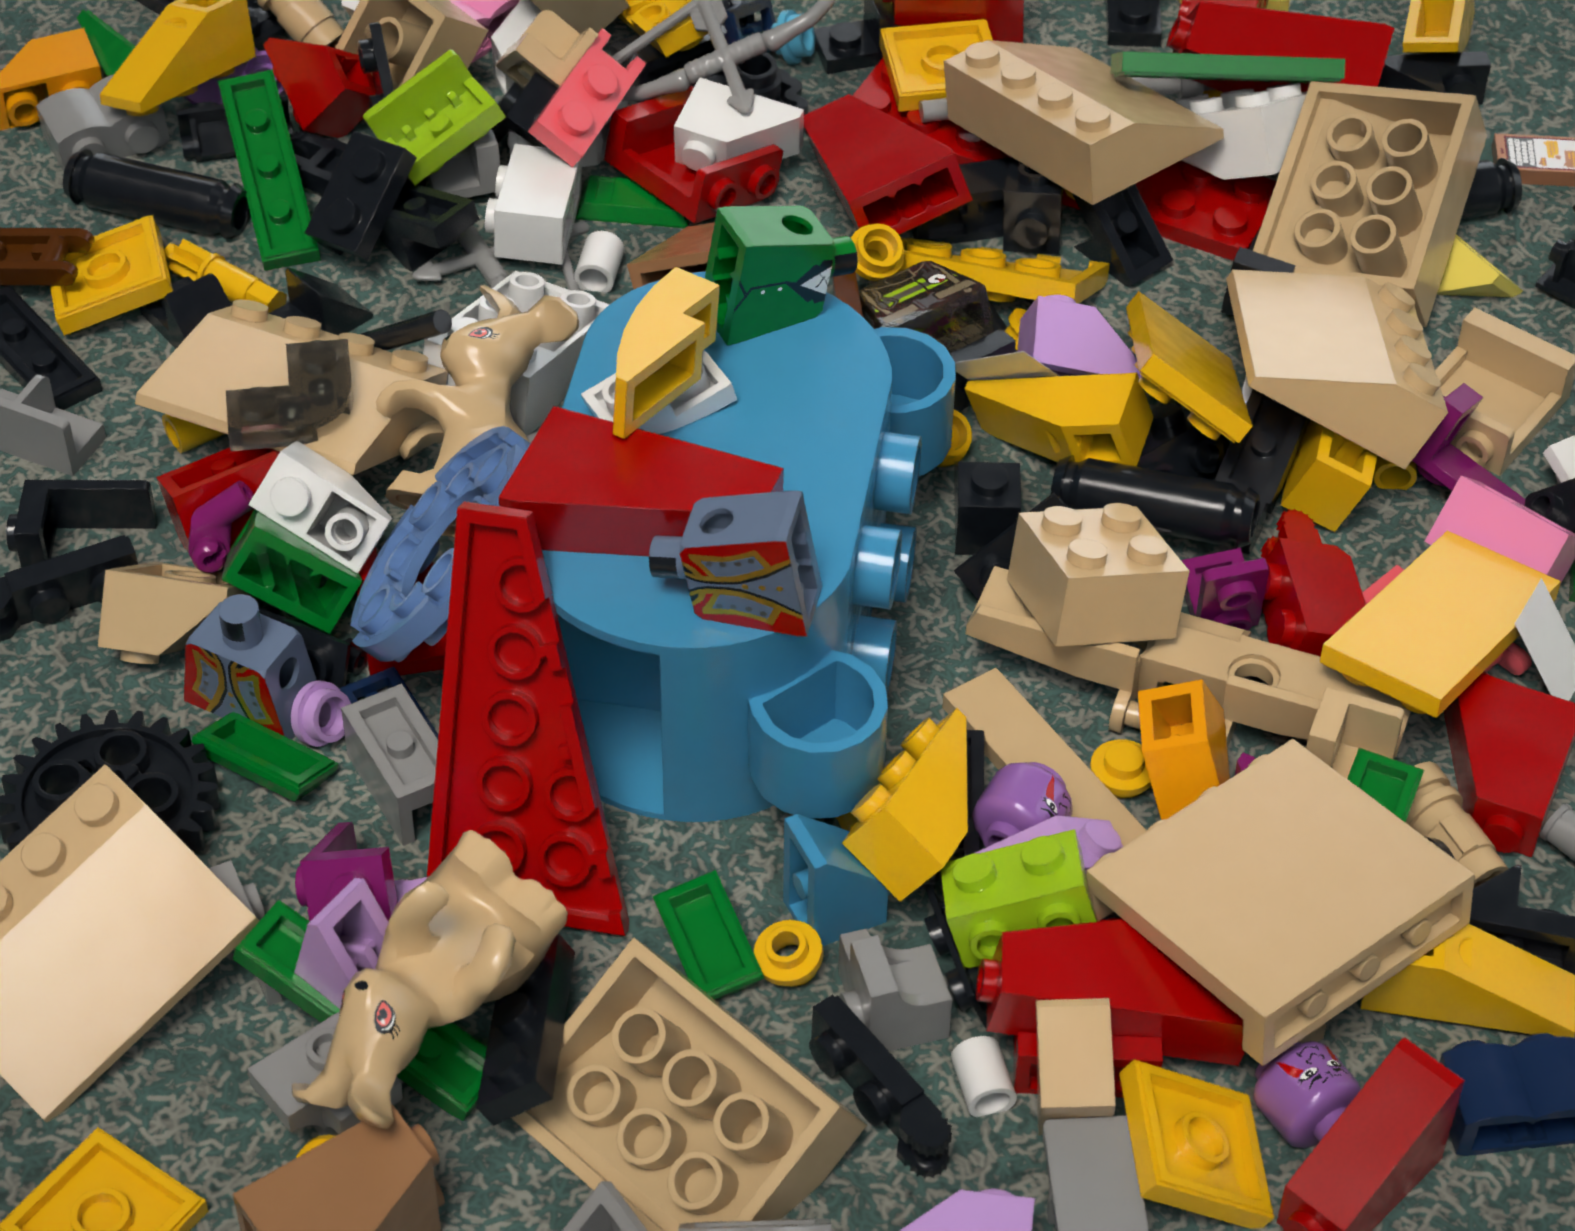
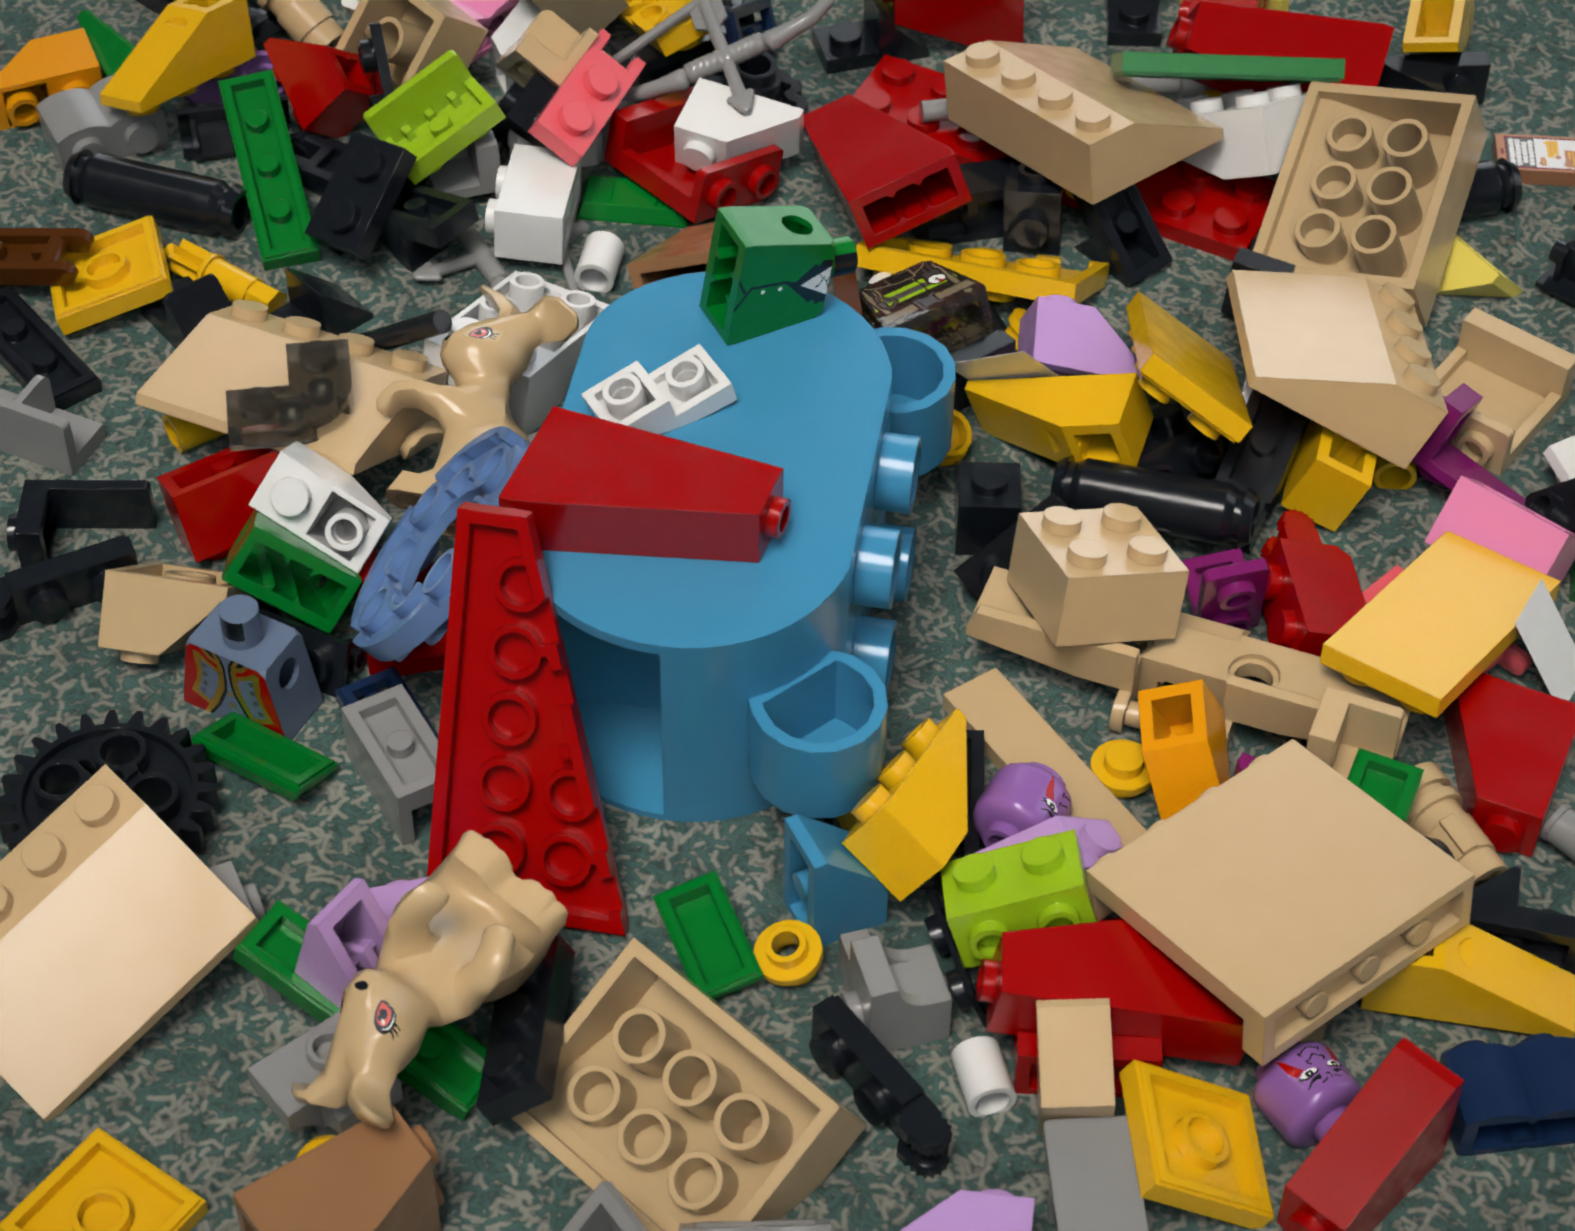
magenta arm [188,480,254,573] -> none
lavender plate [291,680,351,747] -> none
magenta bracket [295,822,398,922] -> none
yellow slope [613,267,720,439] -> none
sand blue torso [649,491,822,637] -> none
medium azure plate [772,9,815,64] -> none
yellow plate [851,224,905,282] -> none
yellow tile [880,19,993,112] -> none

